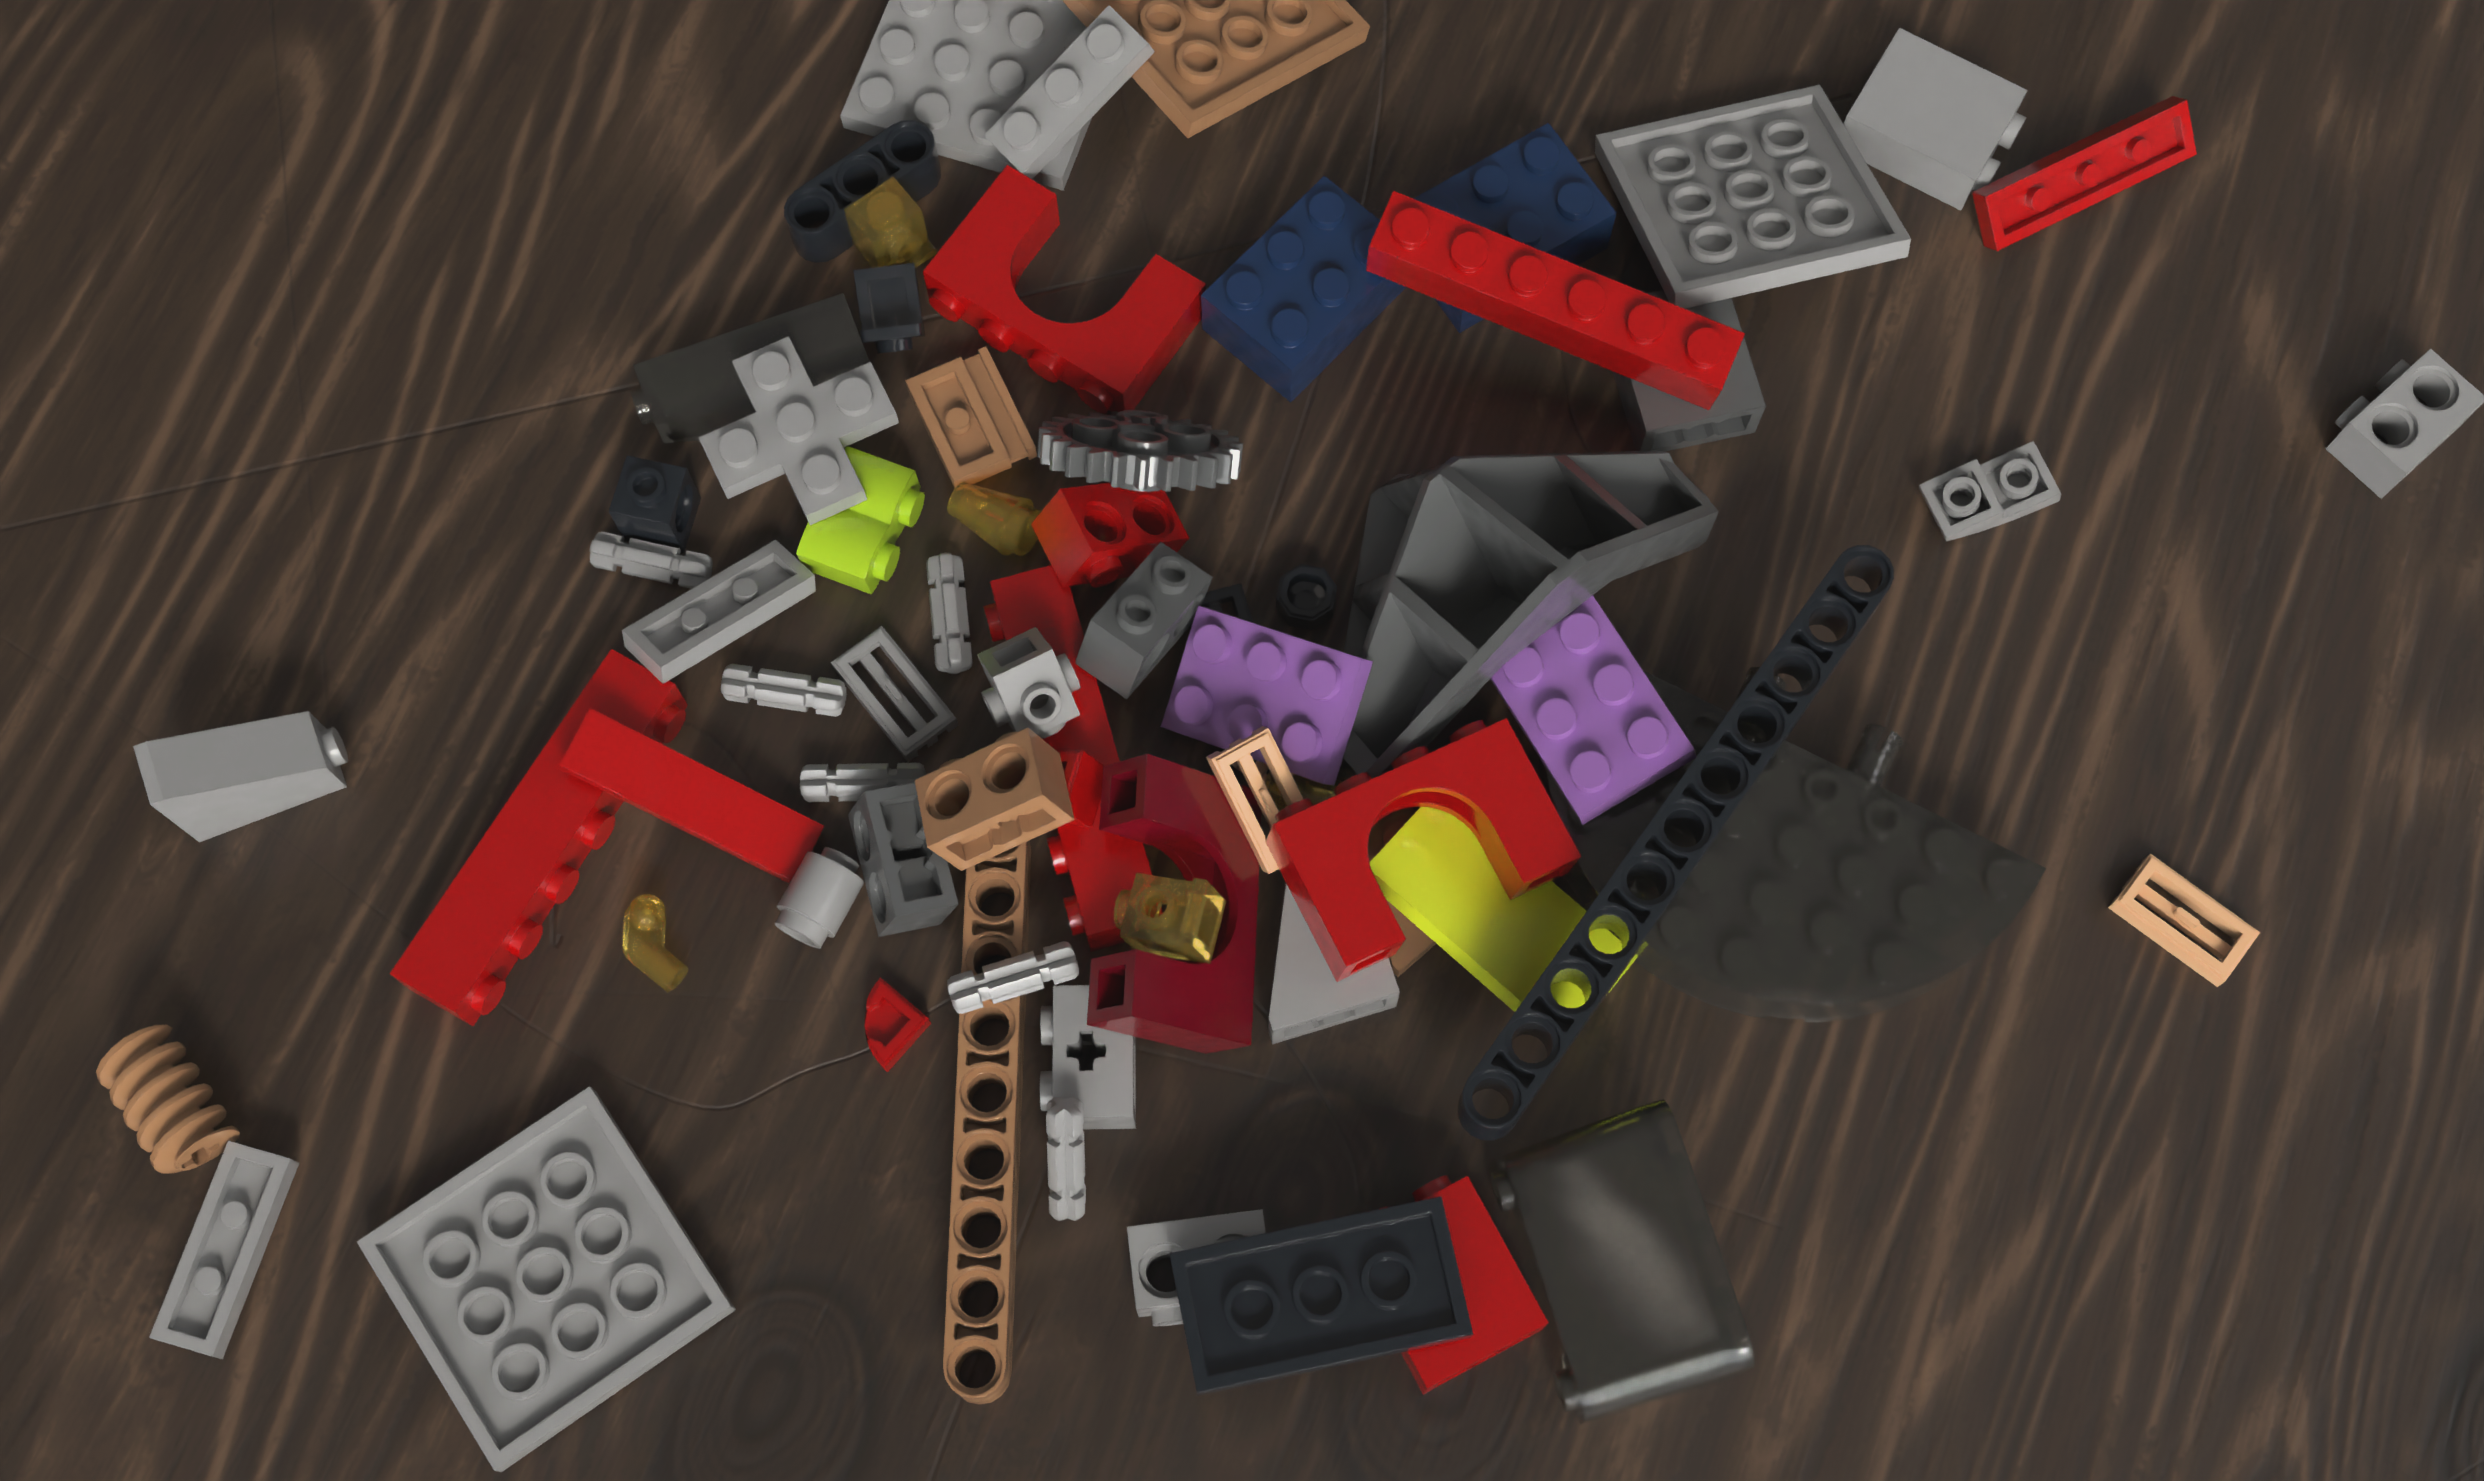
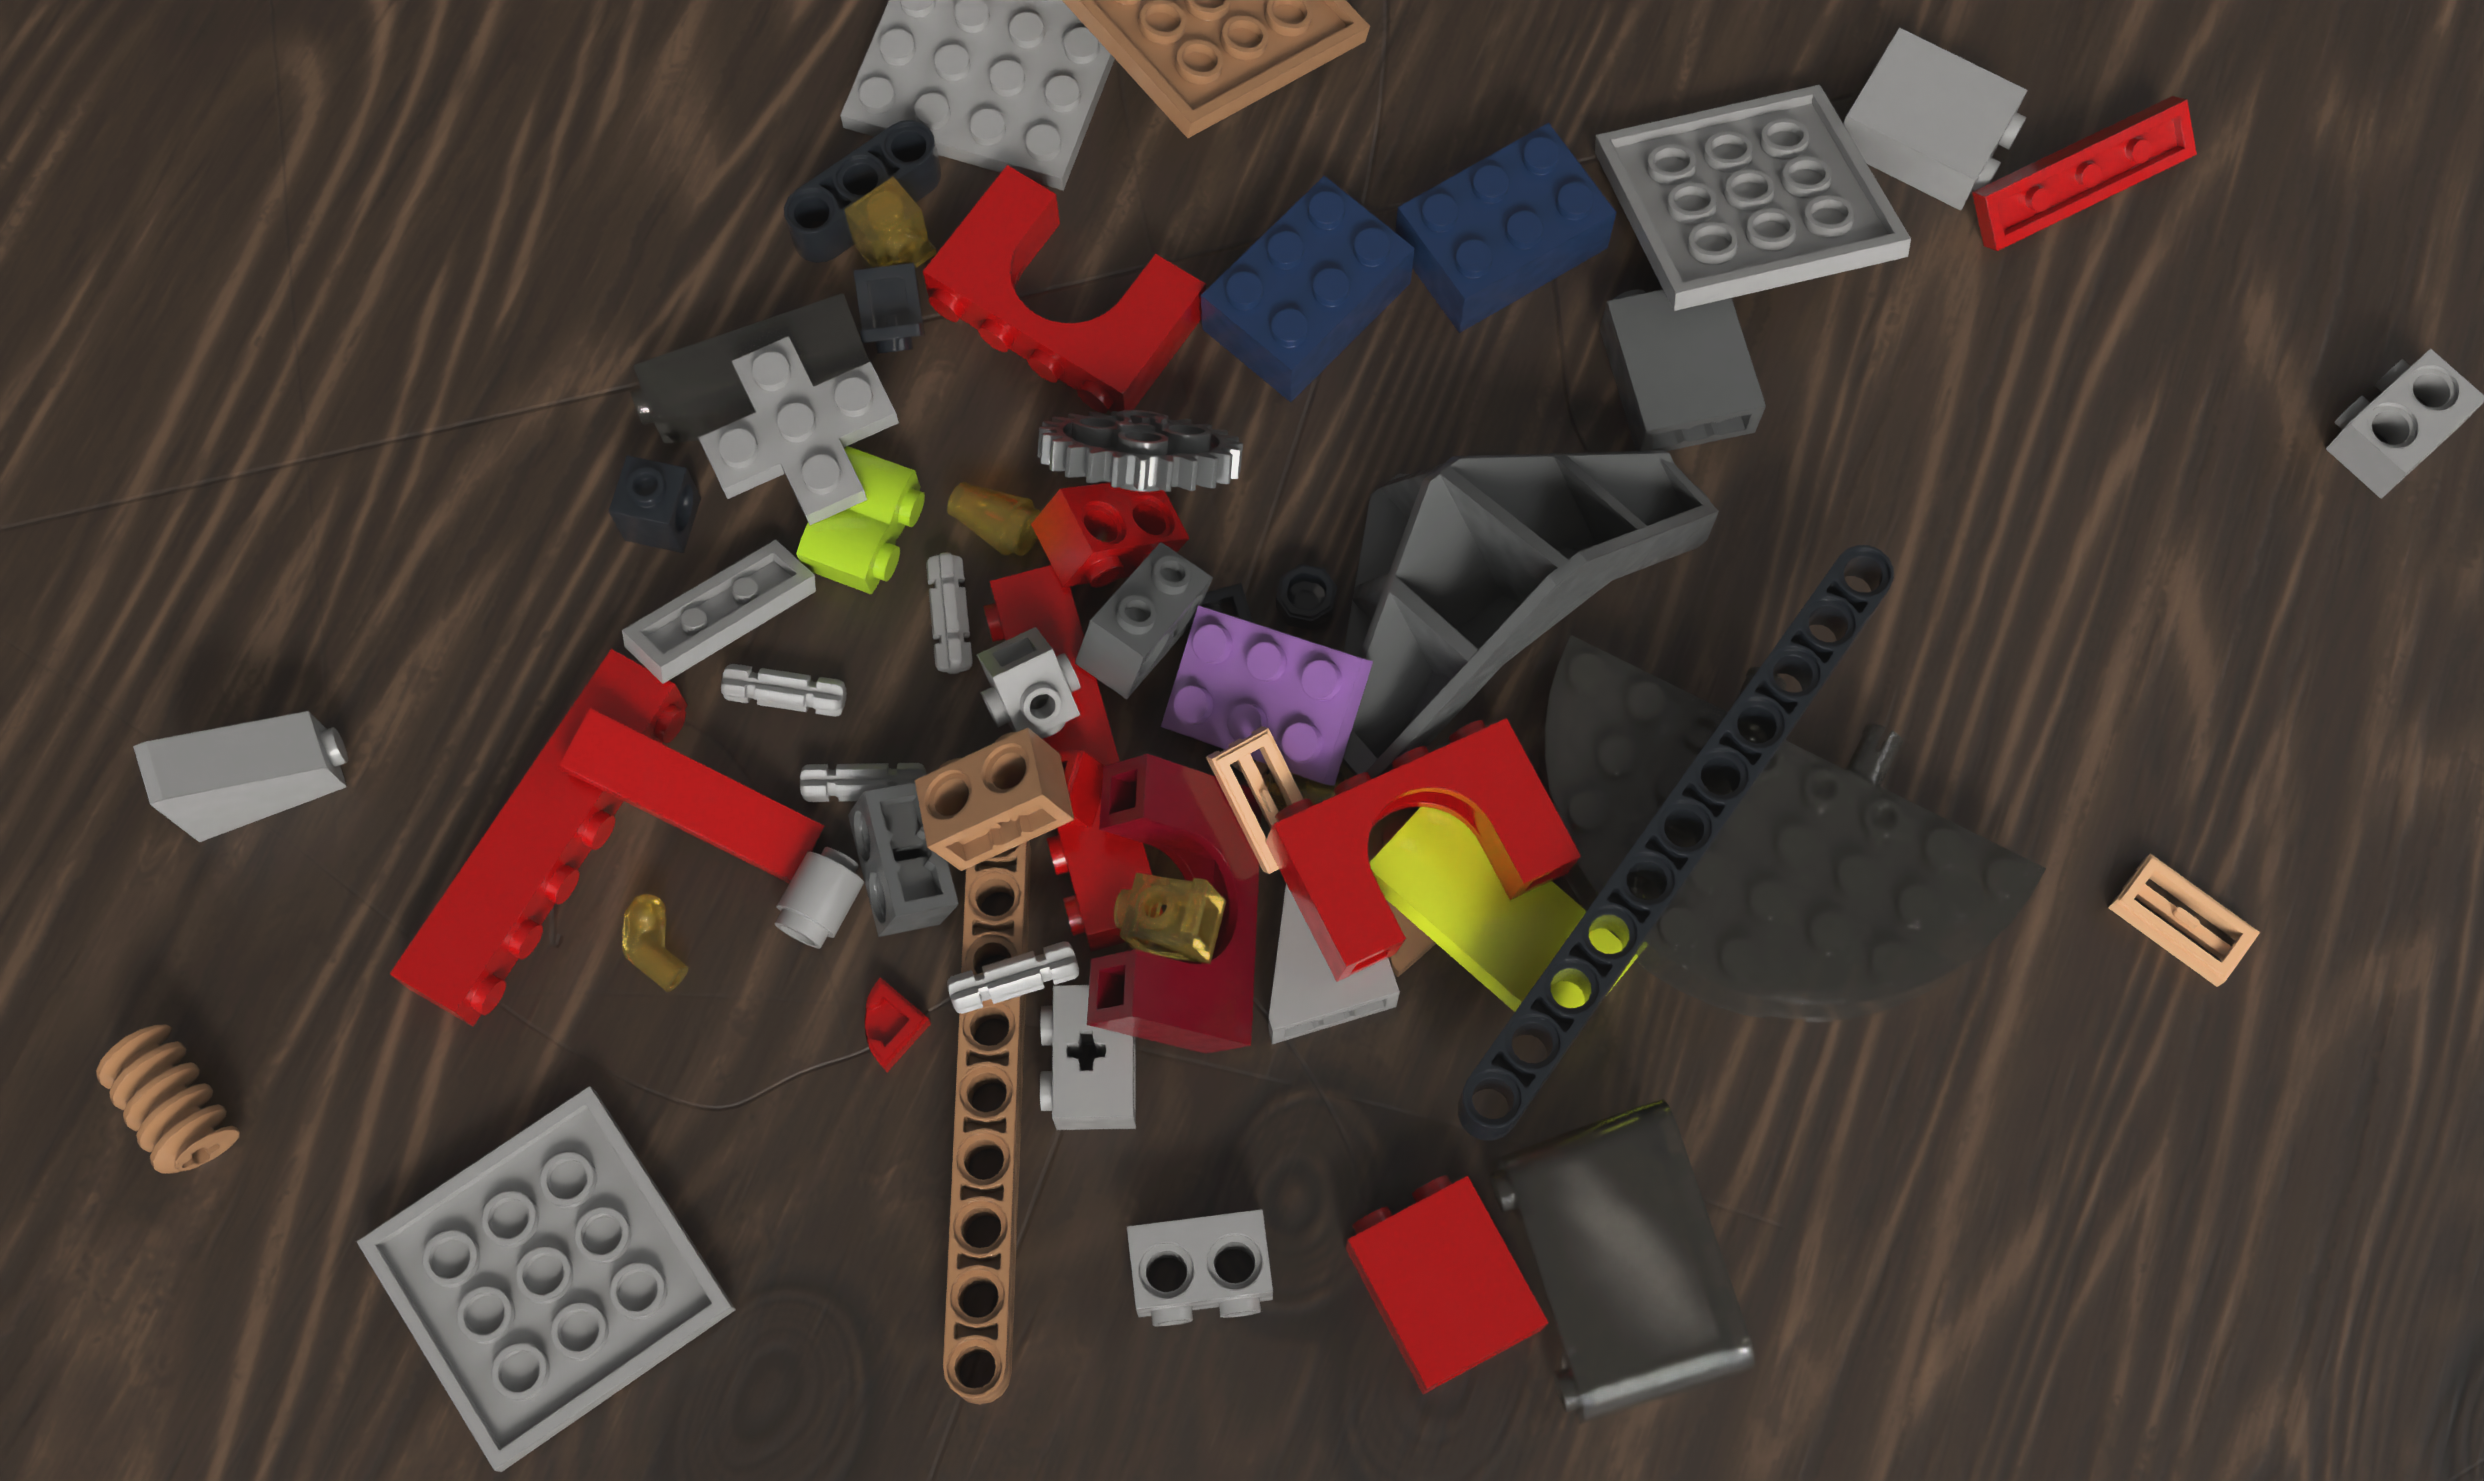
light grey plate [149,1141,299,1359] -> none
light grey axle [590,531,713,589] -> none
light grey tile [831,626,959,762] -> none
medium nougat plate [905,346,1037,491] -> none
light grey plate [984,5,1155,179] -> none
light grey axle [1046,1097,1086,1221] -> none
black plate [1169,1196,1473,1396] -> none
red brick [1366,191,1745,410] -> none
medium lavender plate [1490,596,1696,825] -> none
light grey slope [1919,441,2061,541] -> none

